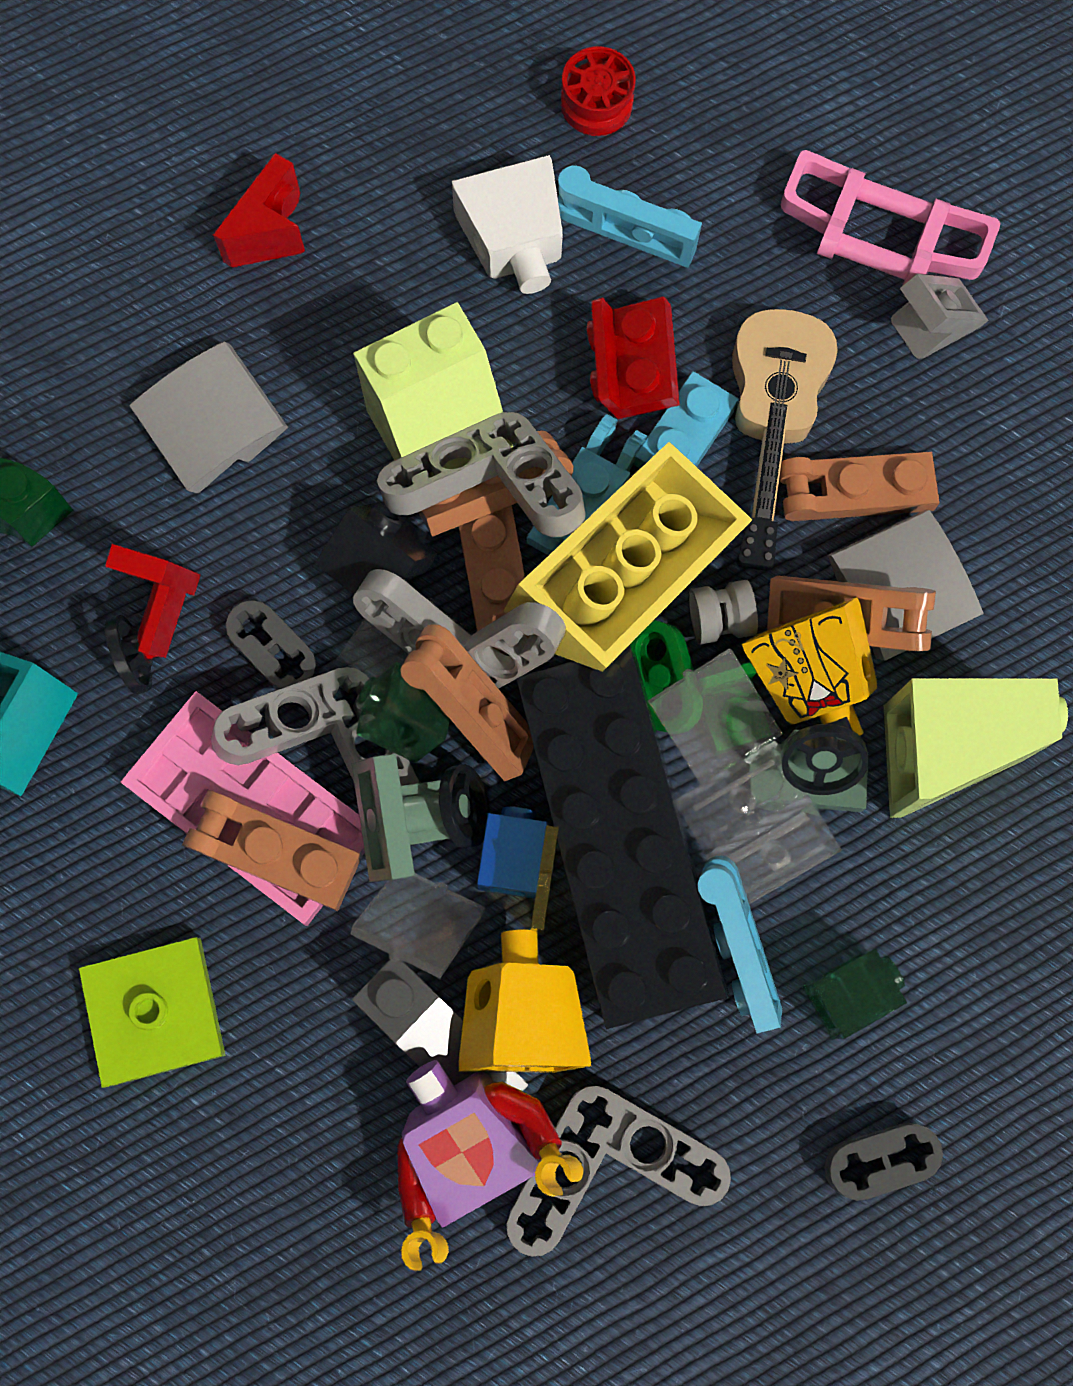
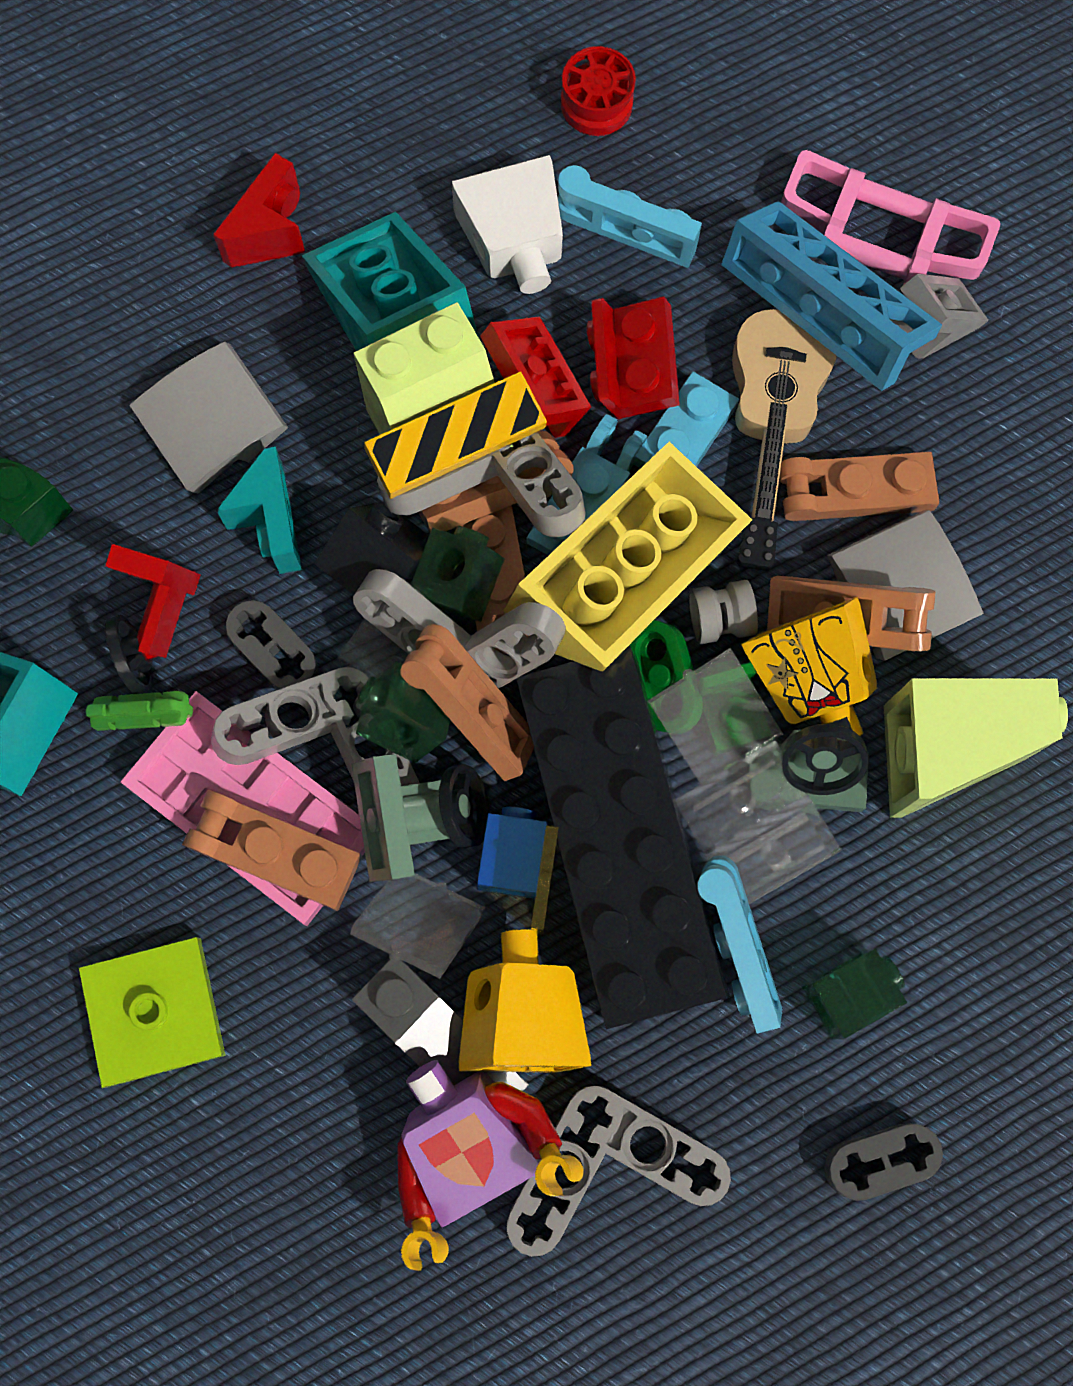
none -> bright green axle [85,691,193,731]
none -> teal slope [218,447,302,574]
none -> teal slope [302,211,479,351]
none -> yellow tile [364,372,547,499]
none -> clear green brick [411,526,505,622]
none -> red bracket [480,316,591,438]
none -> dark azure fence [721,201,942,391]

